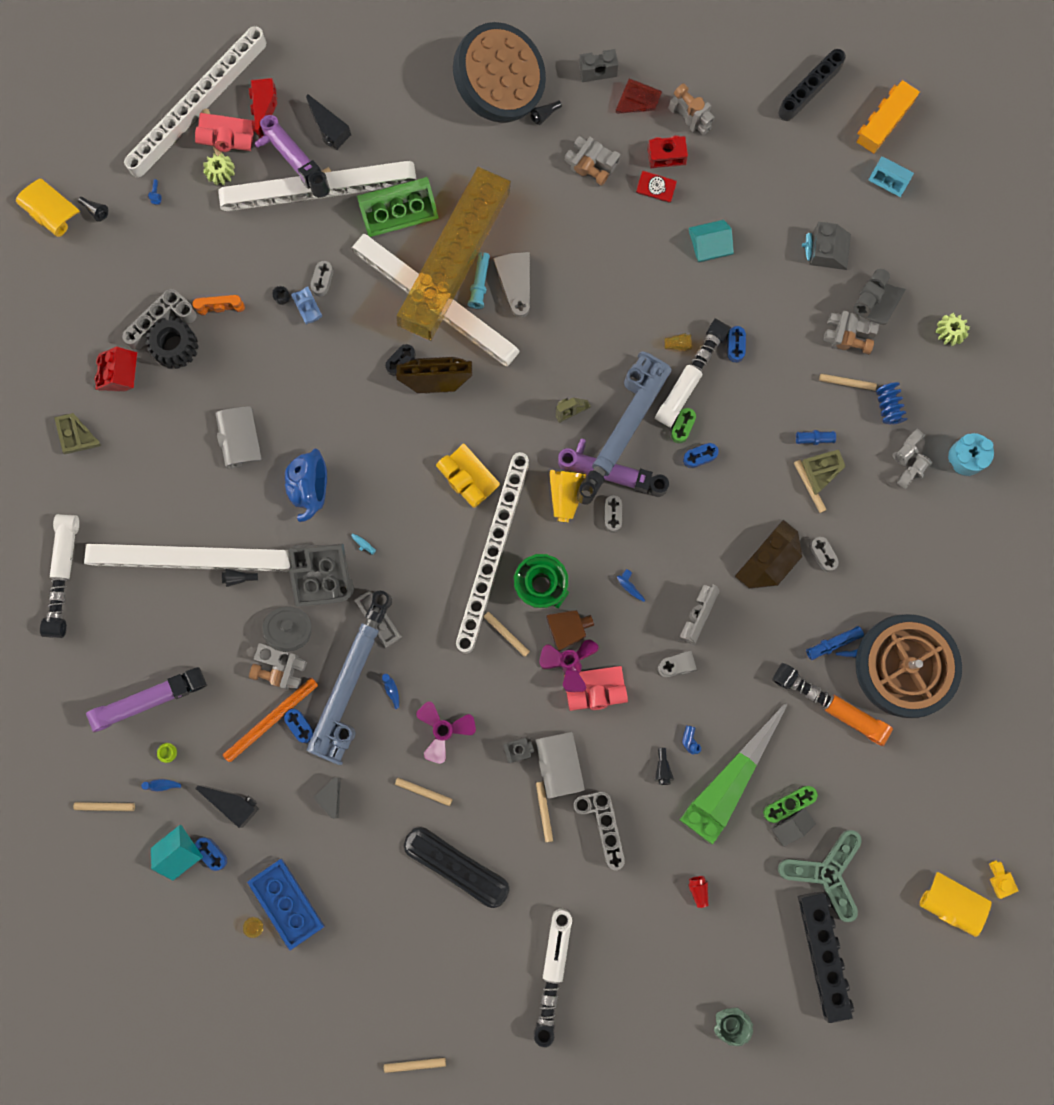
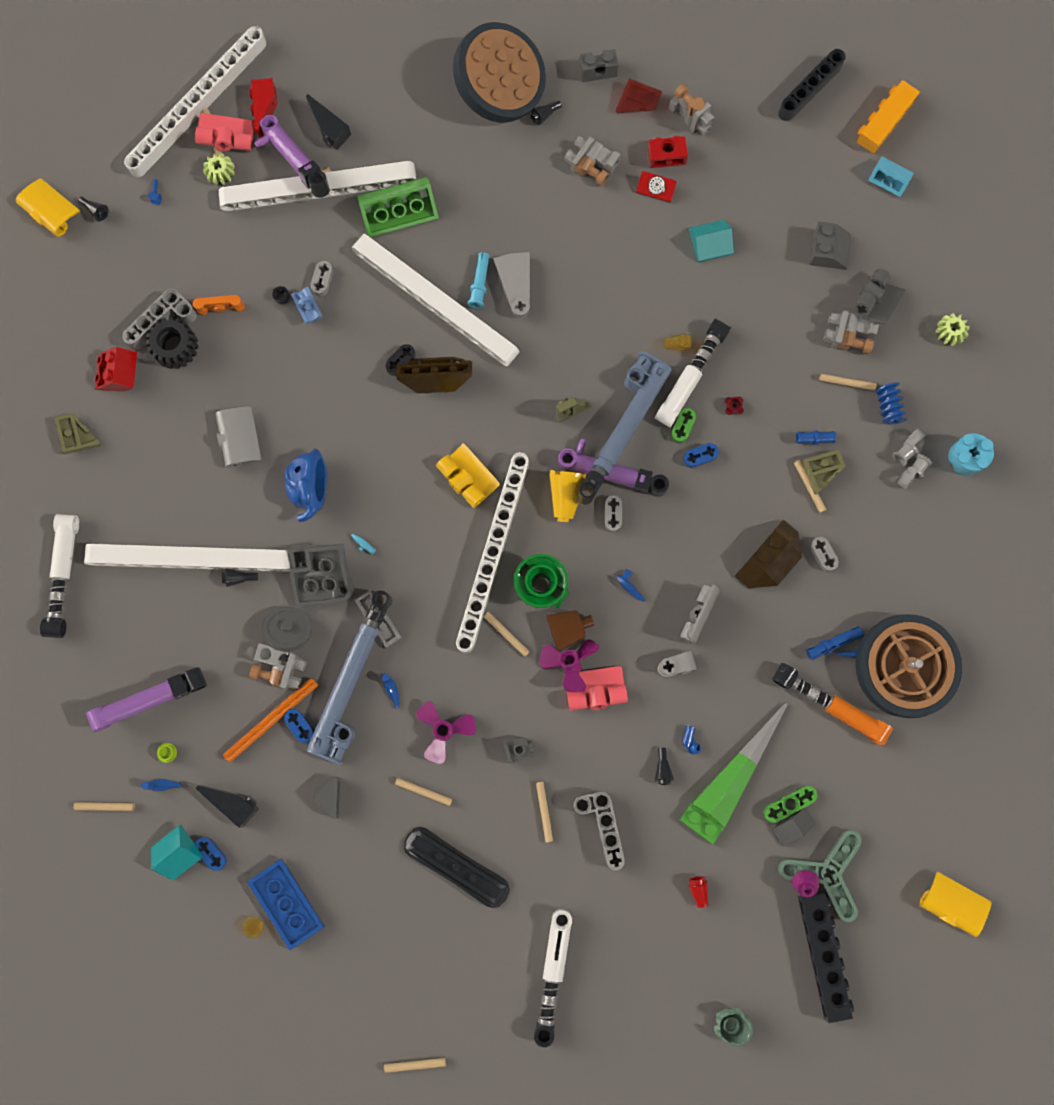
clear yellow brick [397,167,511,341] -> none
light grey panel [536,732,585,798] -> none
blue beam [727,326,746,363] -> none
medium azure helmet [802,233,813,261] -> none
yellow plate [989,860,1019,899] -> none
none -> dark red plate [725,396,744,415]
none -> magenta cone [792,870,820,897]

